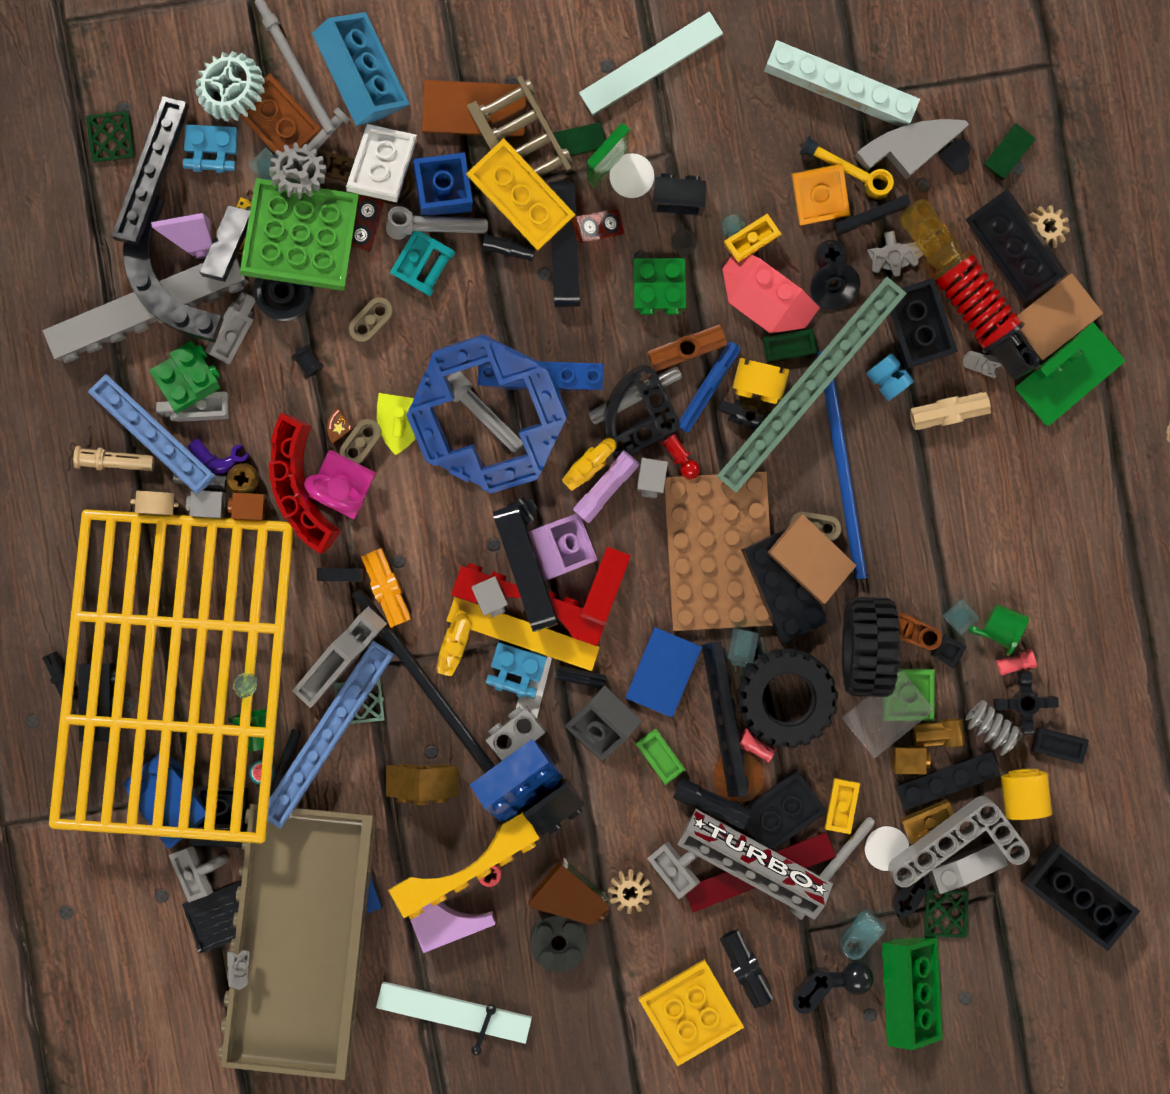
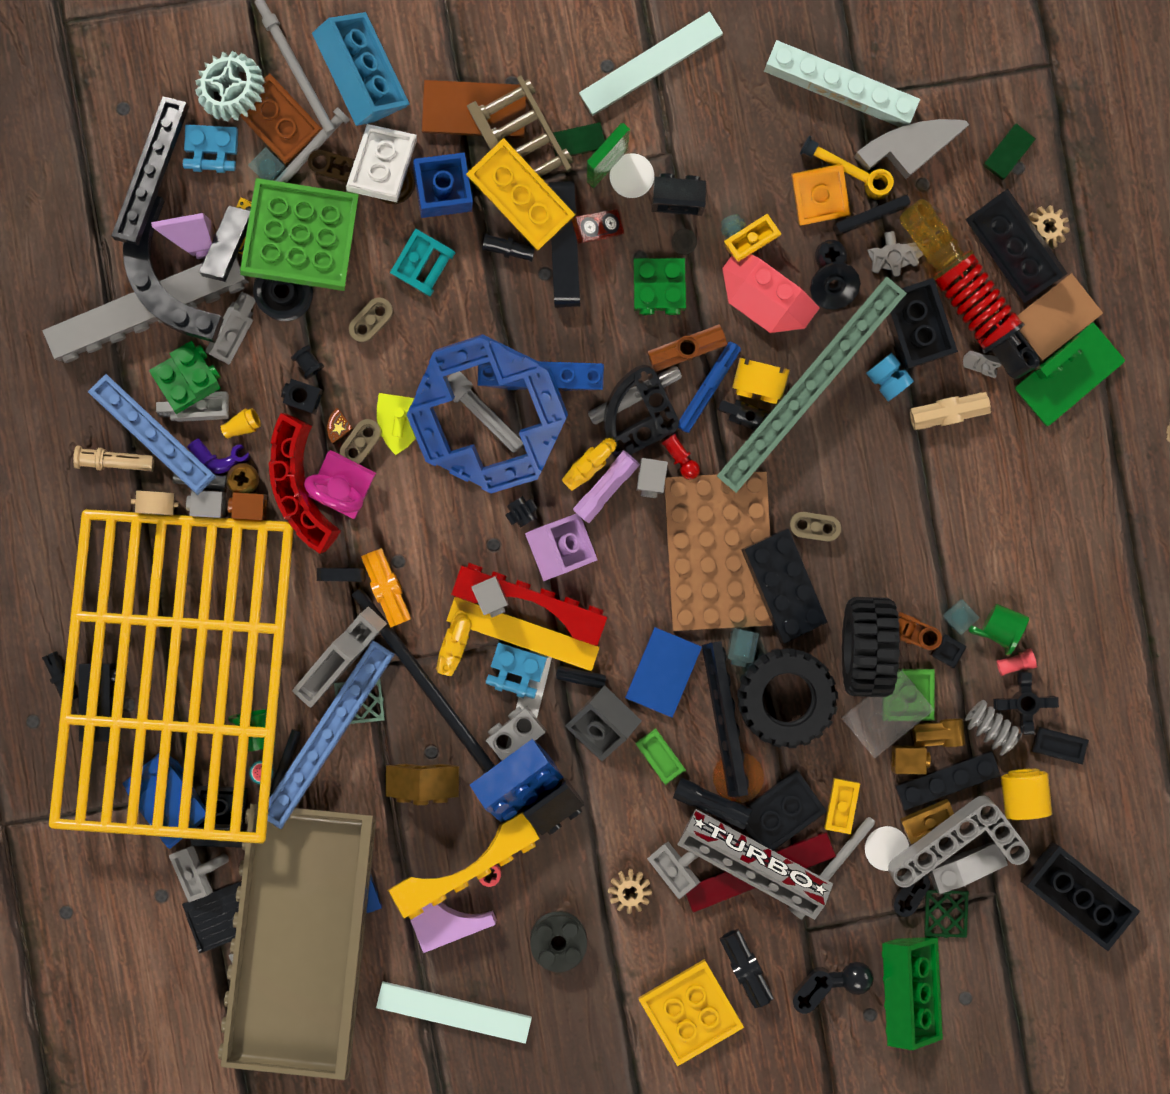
dark green window [86,111,135,163] -> none
light grey piece [227,950,249,990] -> none
clear light blue plate [233,673,257,698] -> none
light grey gear [269,143,326,199] -> none
tile [351,195,384,252] -> none
light grey axle [386,206,488,239] -> none
black hinge [471,1004,496,1056] -> none
black beam [493,503,558,632] -> none
reddish brown slope [528,857,610,926] -> none
red tile [580,546,631,625] -> none
coral pin [739,728,776,763] -> none
dark green tile [762,329,818,363] -> none
medium nougat tile [767,514,857,604] -> none
blue piece [818,351,867,579] -> none
clear light blue piece [839,909,887,960] -> none
black tile [938,139,971,174] -> none
none -> yellow cone [221,408,261,439]
none -> black brick [281,379,324,415]

